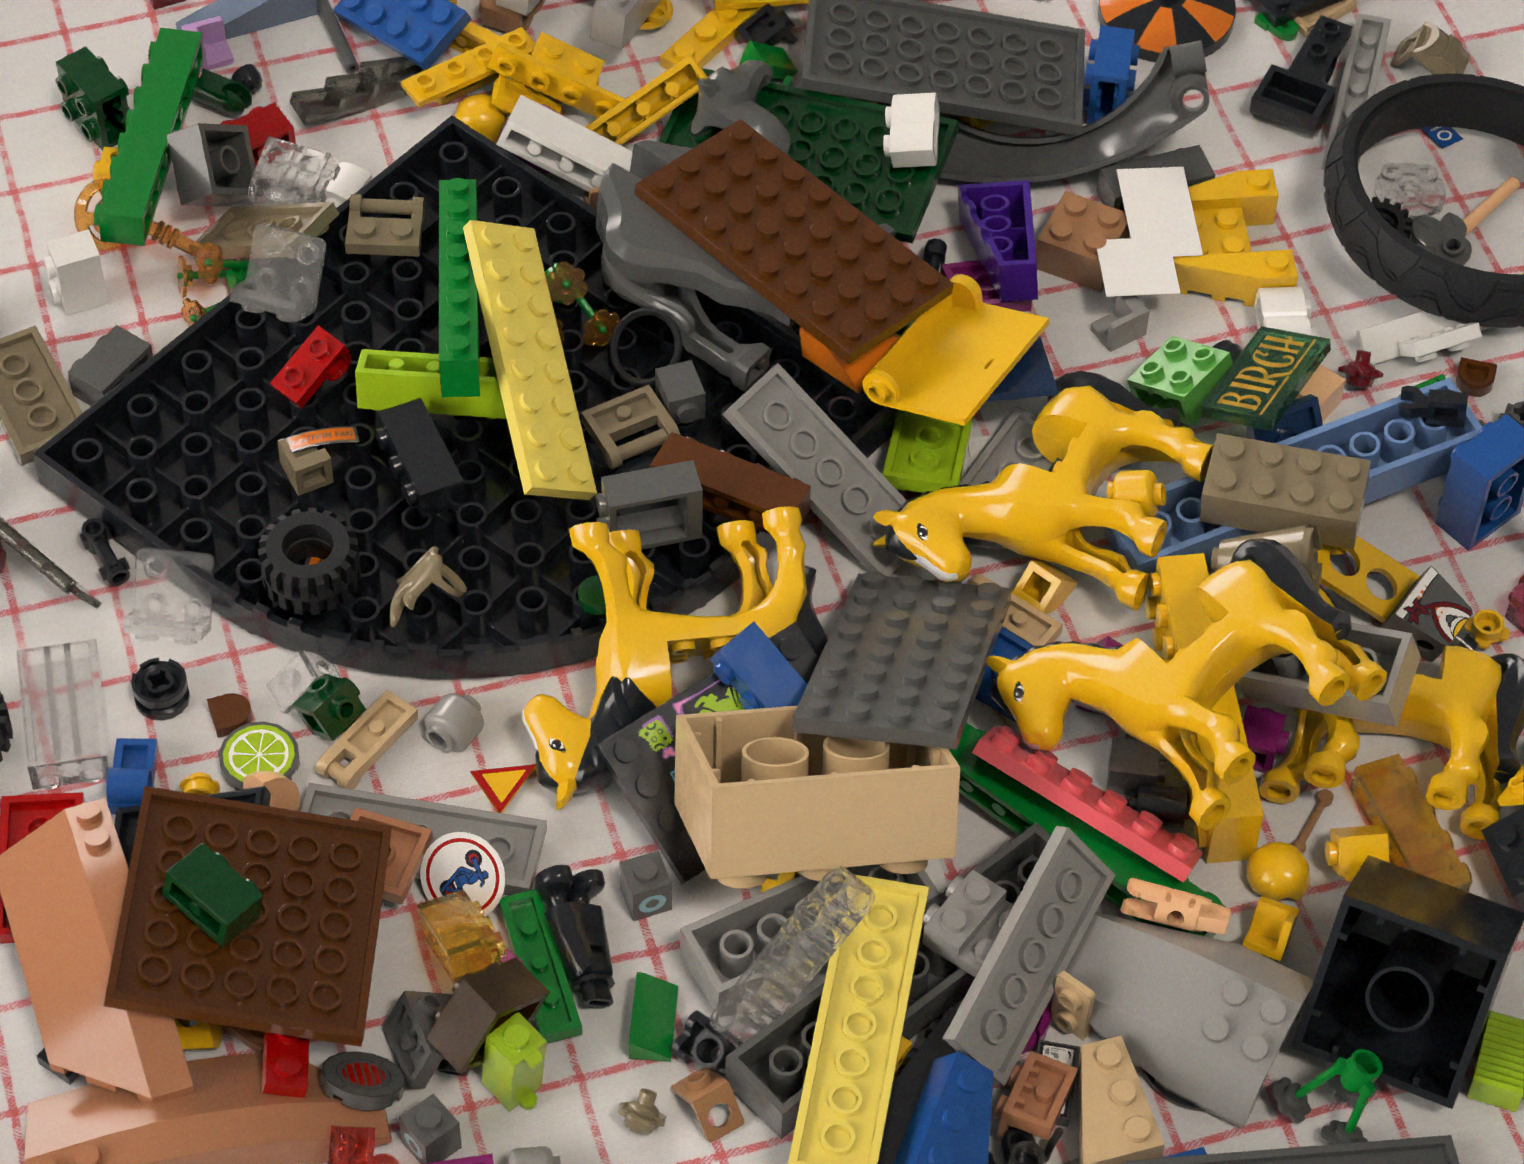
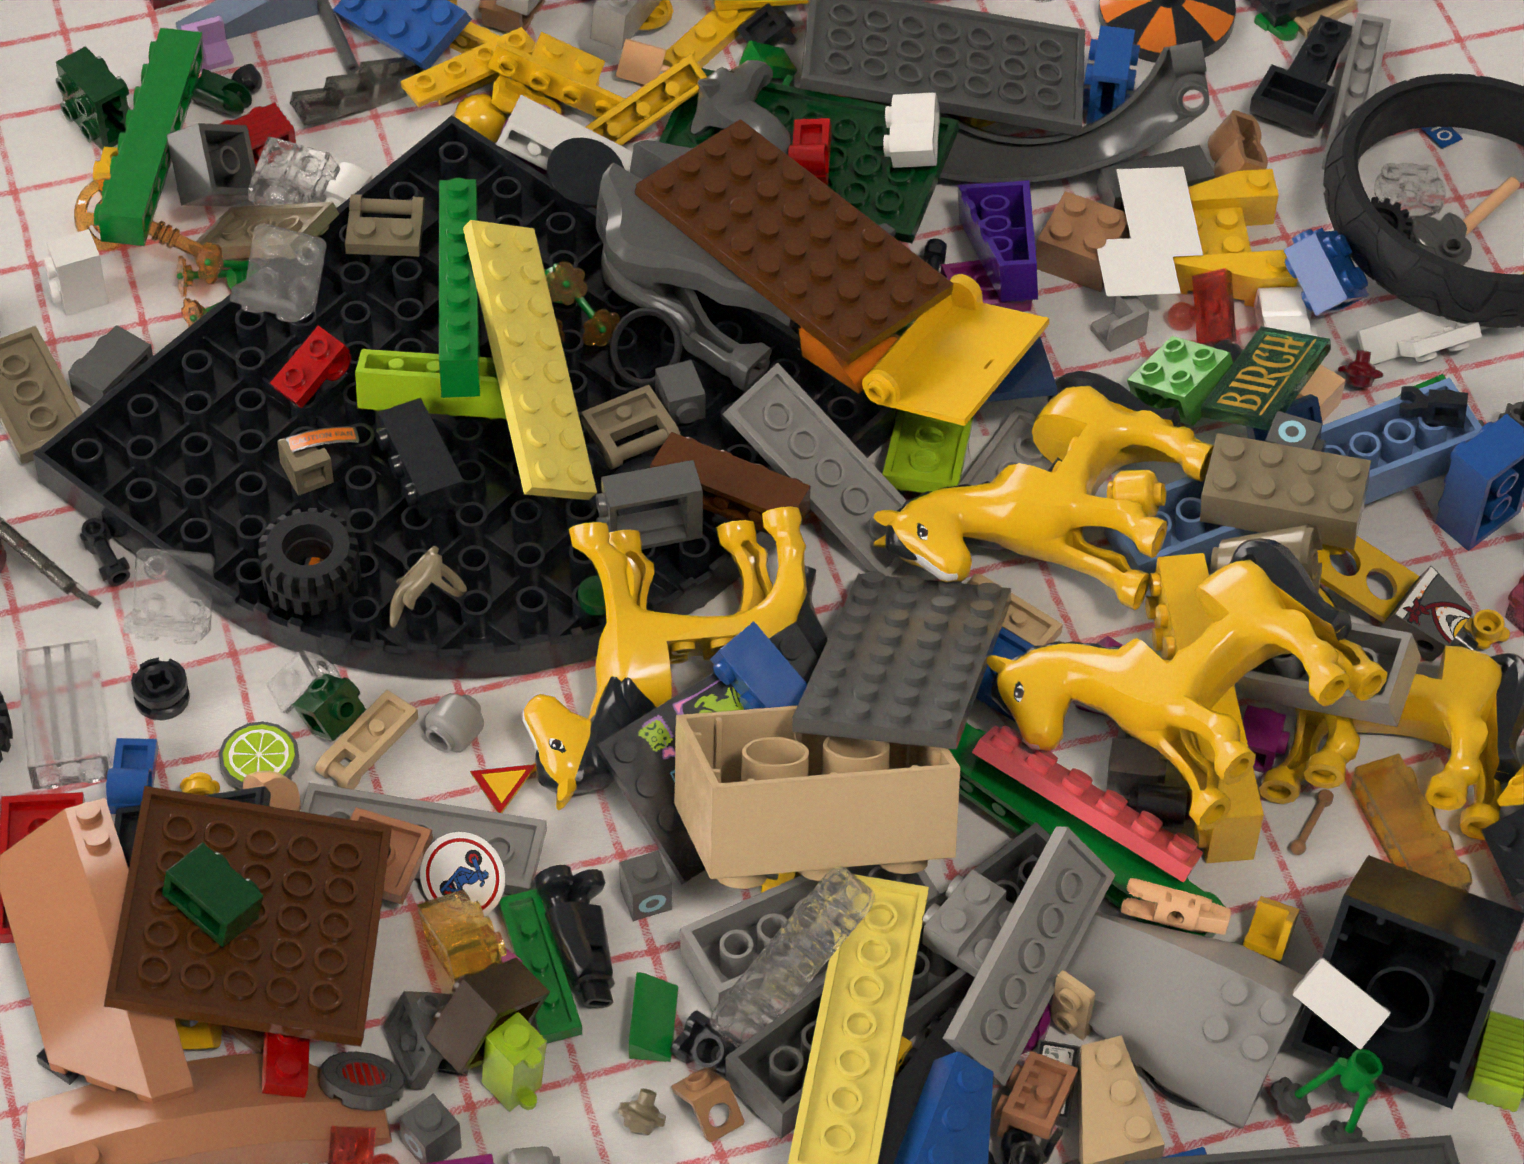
reddish brown tile [207,693,252,738] -> none
yellow brick [1012,560,1078,614] -> none
yellow hair [1246,842,1310,901] -> none
yellow brick [1325,825,1389,882] -> none
dark tan piece [1392,22,1470,75] -> none
reddish brown tile [1456,357,1497,397] -> none
none -> black sticker [547,137,624,206]
none -> light nougat piece [615,38,670,85]
none -> red plate [788,118,832,185]
none -> clear red plate [1167,268,1237,347]
none -> medium nougat brick [1208,110,1268,178]
none -> dark grey brick [1265,411,1326,452]
none -> brick [1284,228,1369,316]
none -> white hinge [1293,957,1391,1050]

